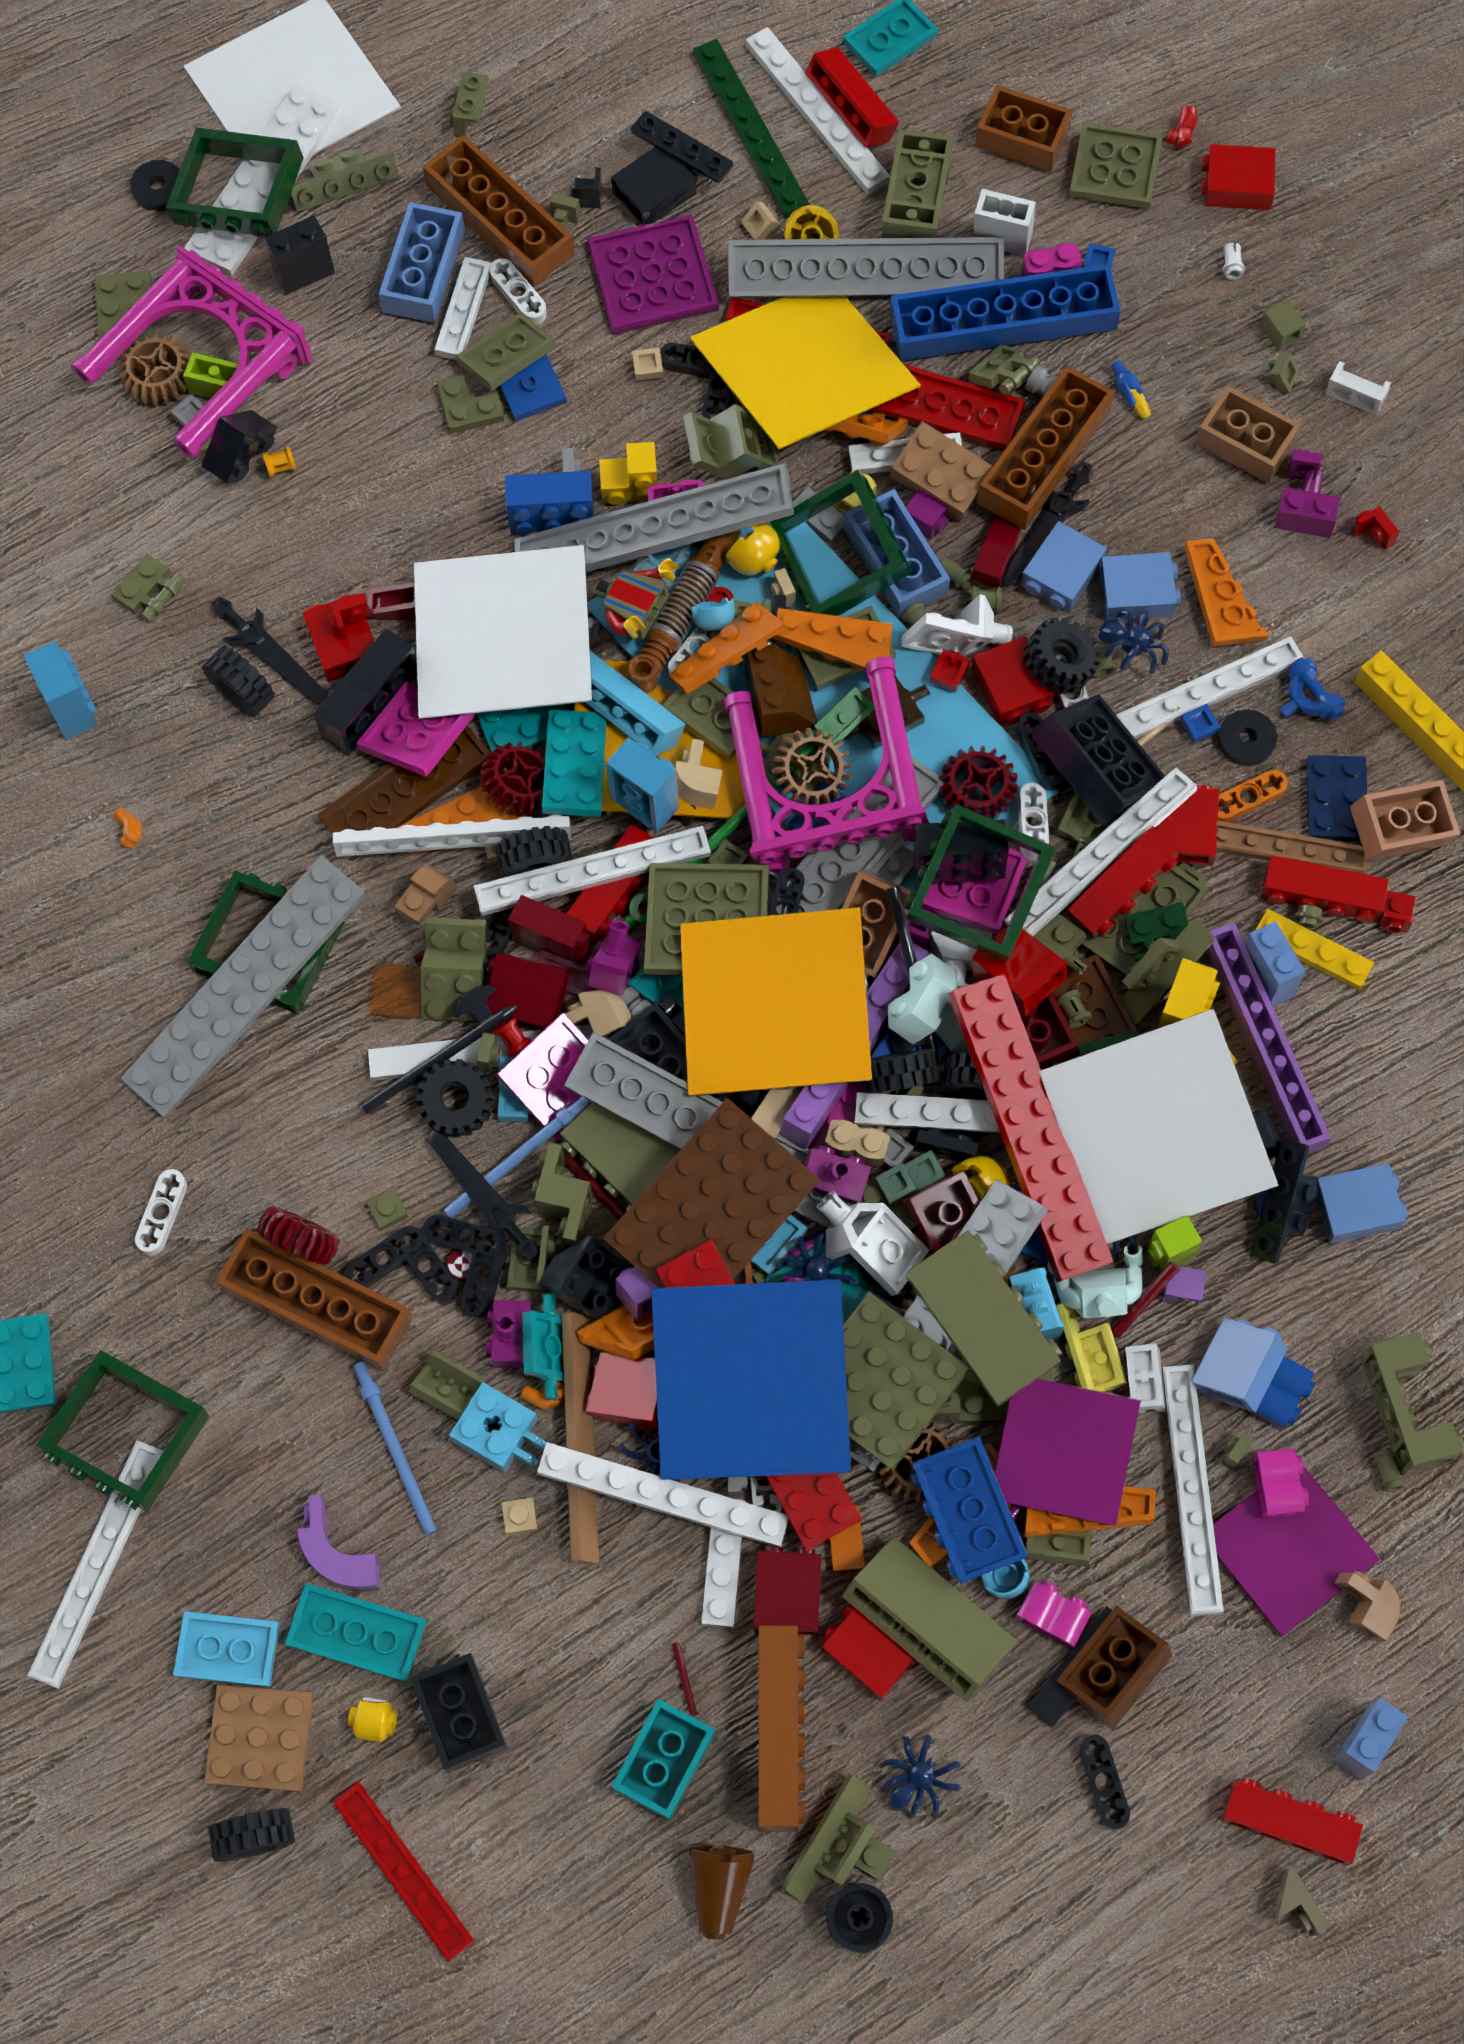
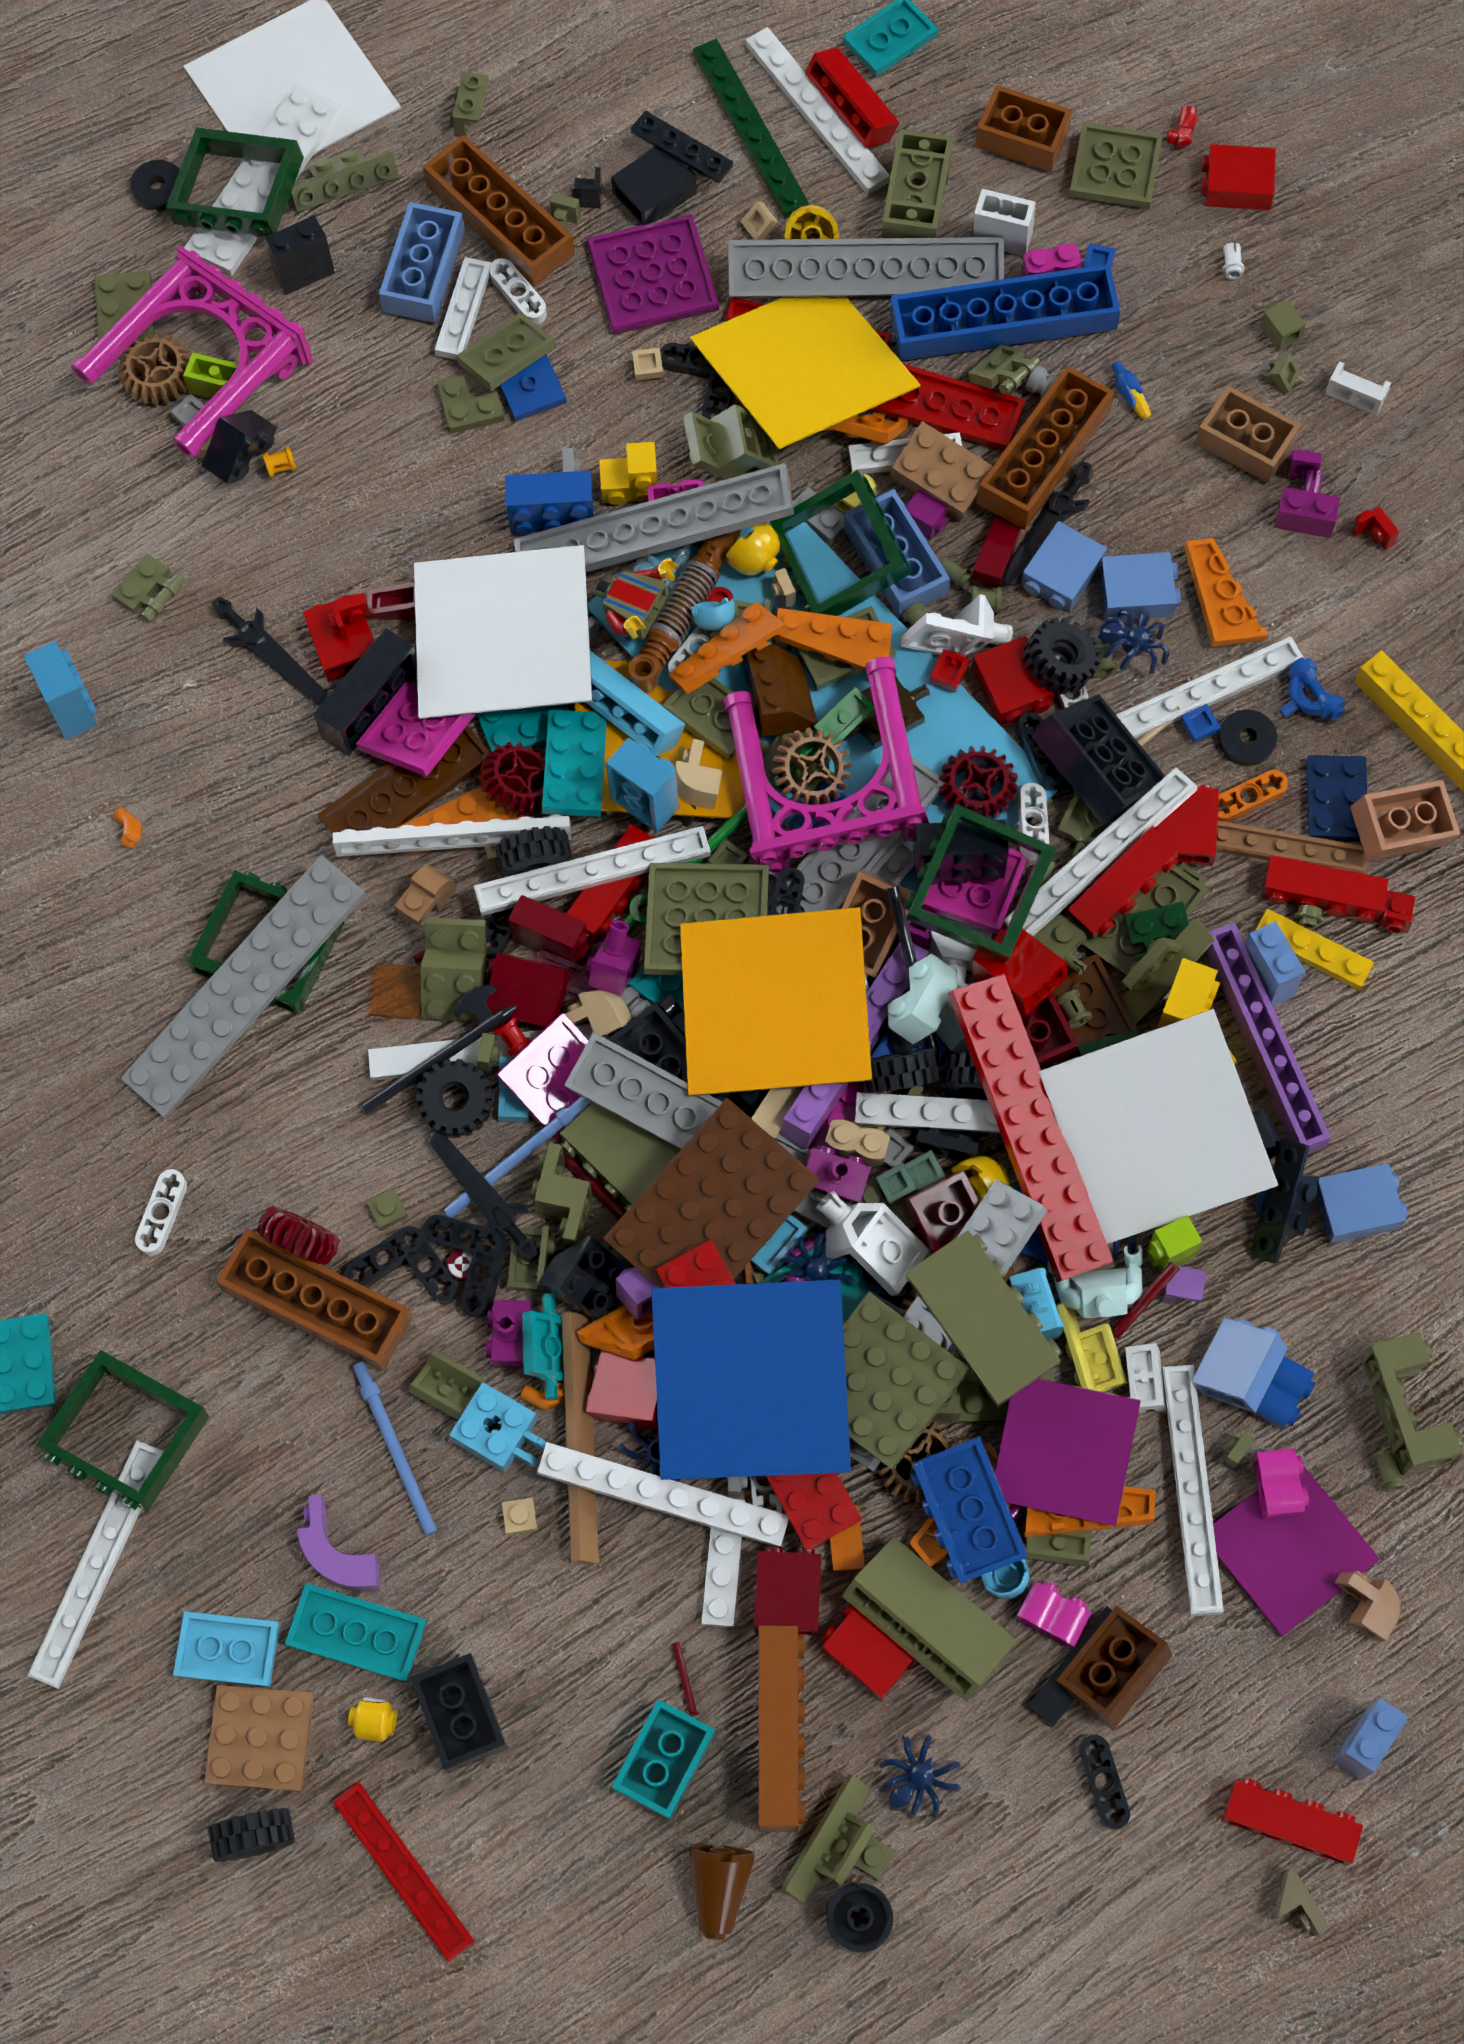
black tyre [202,645,275,718] -> none

